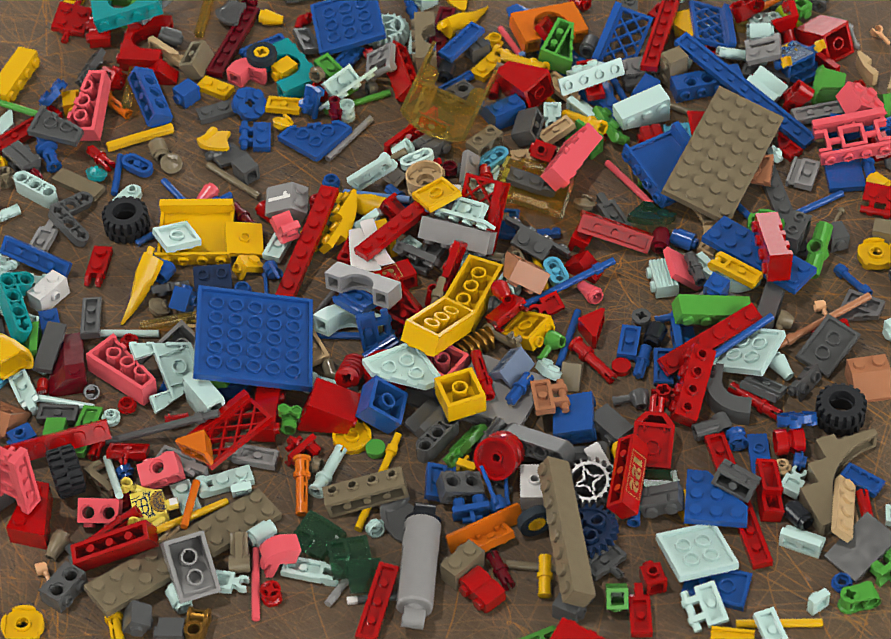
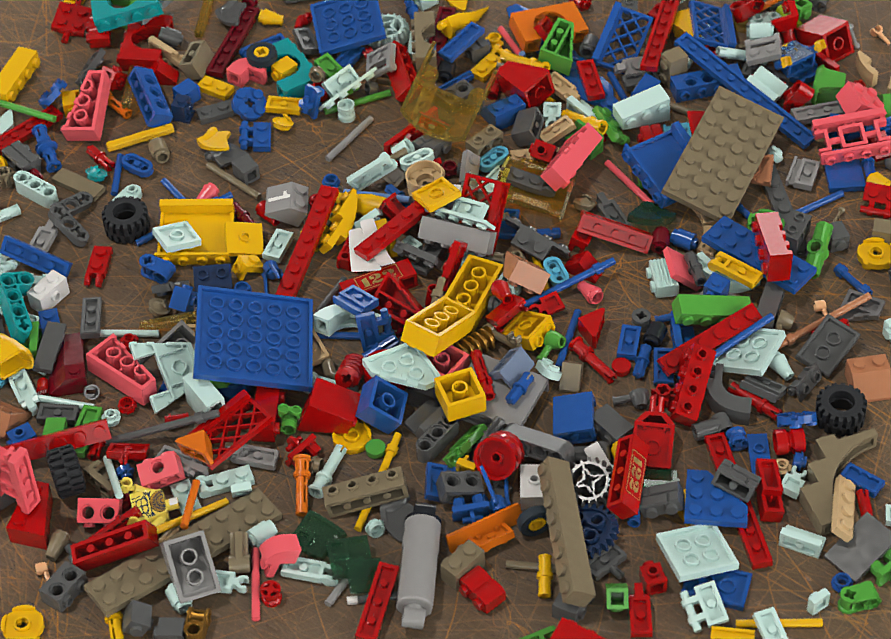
dark grey wing [27,105,84,147] -> none
yellow piece [120,246,164,325] -> none
dark tan hat [160,153,182,174] -> none
coral brick [270,210,301,244] -> none
blue plate [277,120,353,162] -> none
light grey arch [325,261,402,309] -> none
dark red pin [328,96,343,123] -> none
red pin [479,164,493,184] -> none
dark red pin [486,550,516,591] -> none
nougat plate [530,379,570,416] -> none
light aqua bracket [557,57,625,96] -> none
red tile [777,132,803,162] -> none
black brick [784,500,814,530] -> none
none -> dark blue brick [171,94,196,124]

